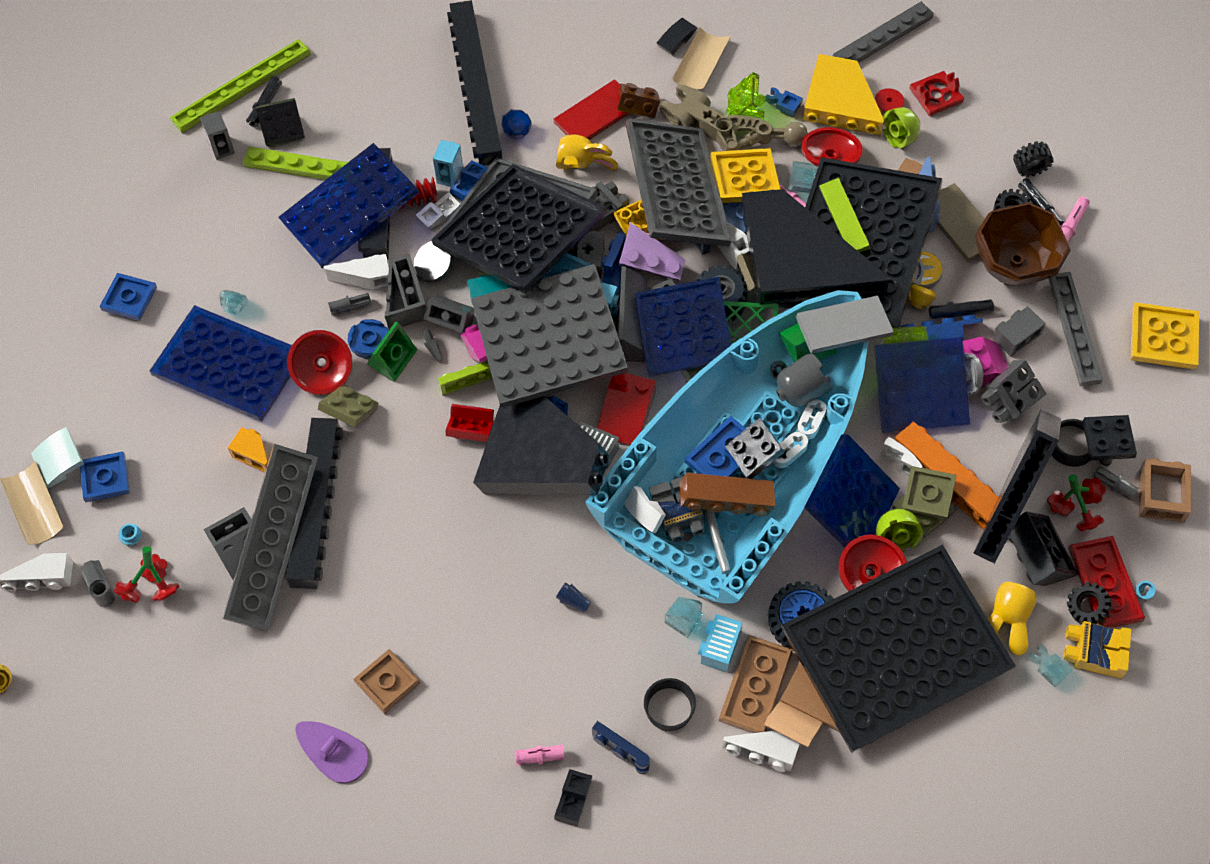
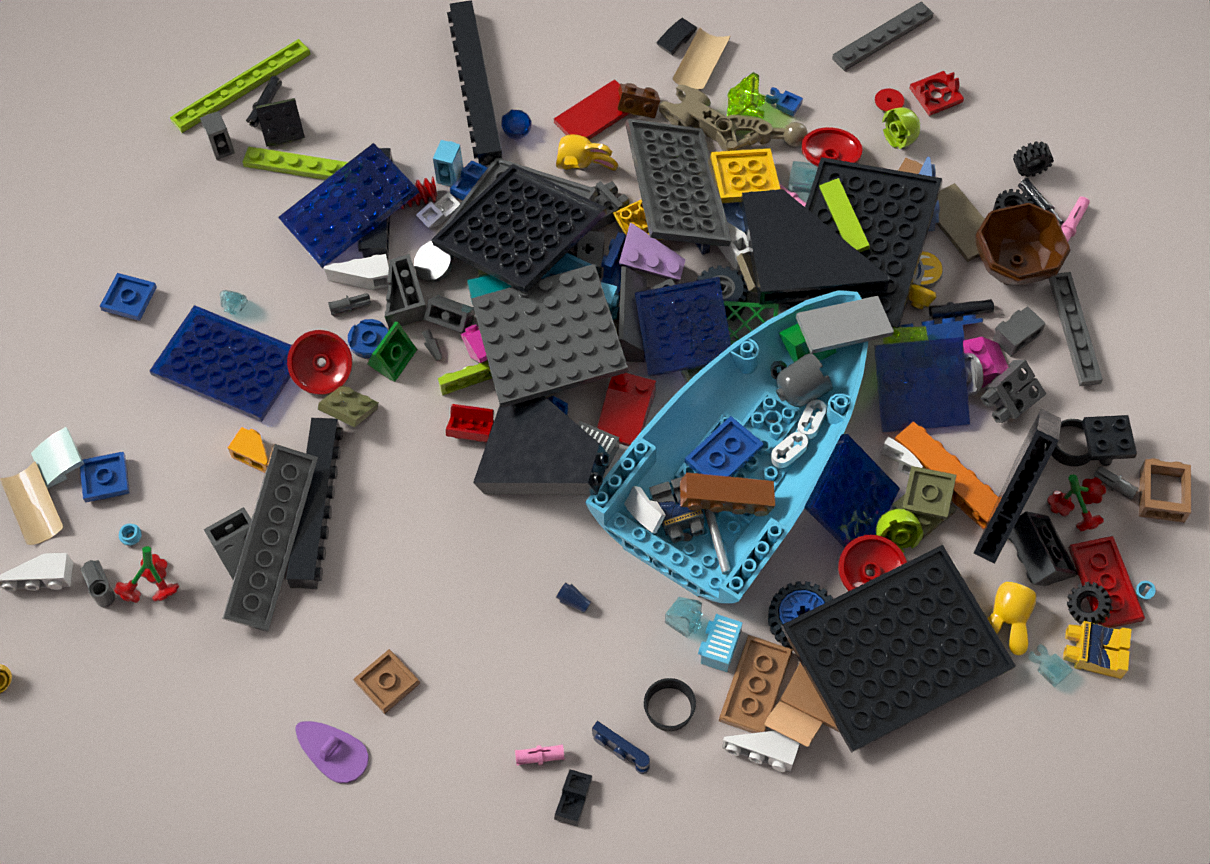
plate [725,418,785,479] -> none
yellow slope [803,54,884,135] -> none
yellow plate [1130,302,1199,370] -> none

